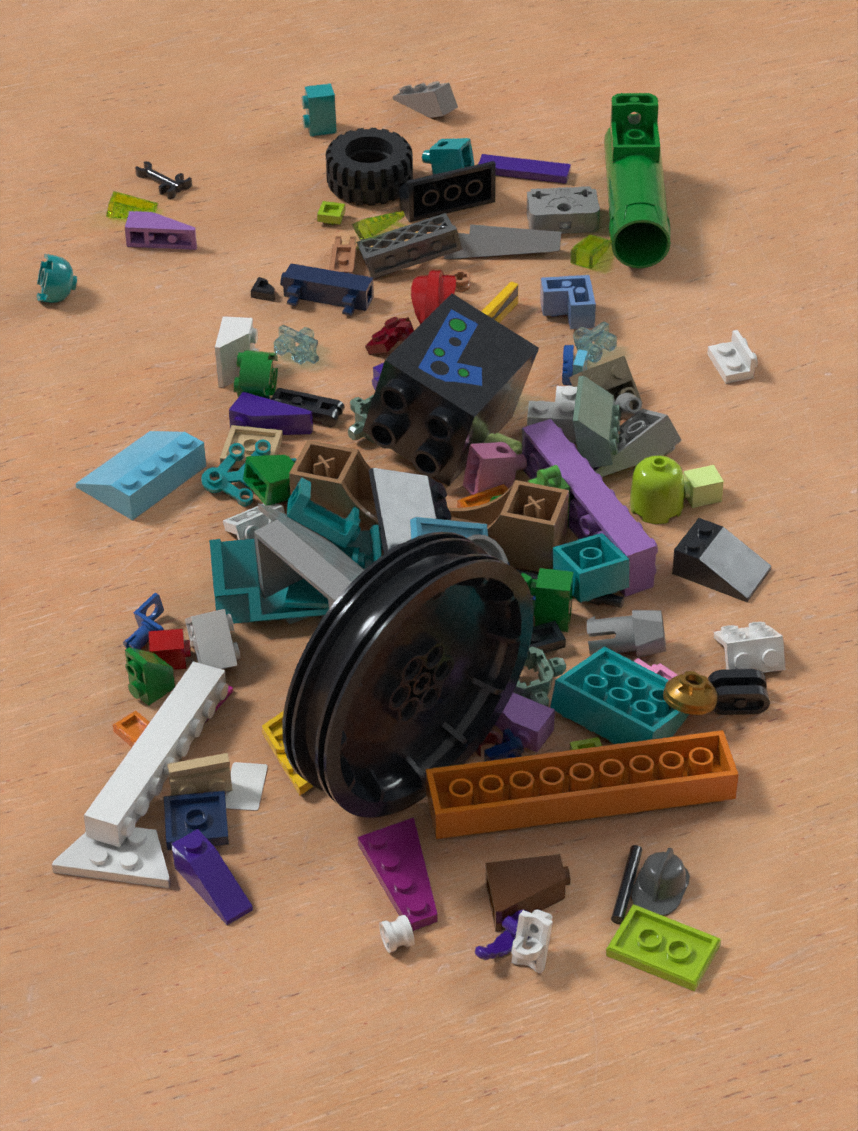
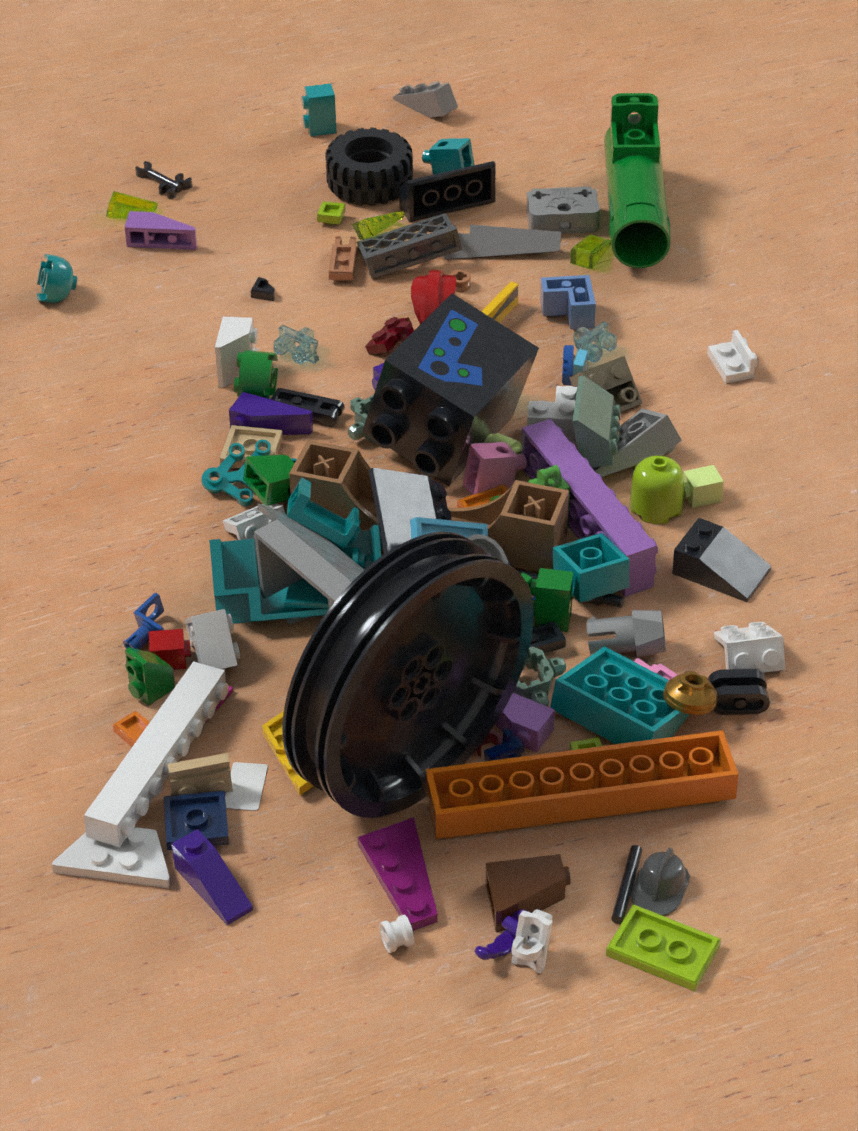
medium azure slope [75,431,206,520] -> none
dark blue brick [280,263,374,316] -> none
dark purple tile [478,154,571,184] -> none
light grey cone [615,393,642,419] -> none

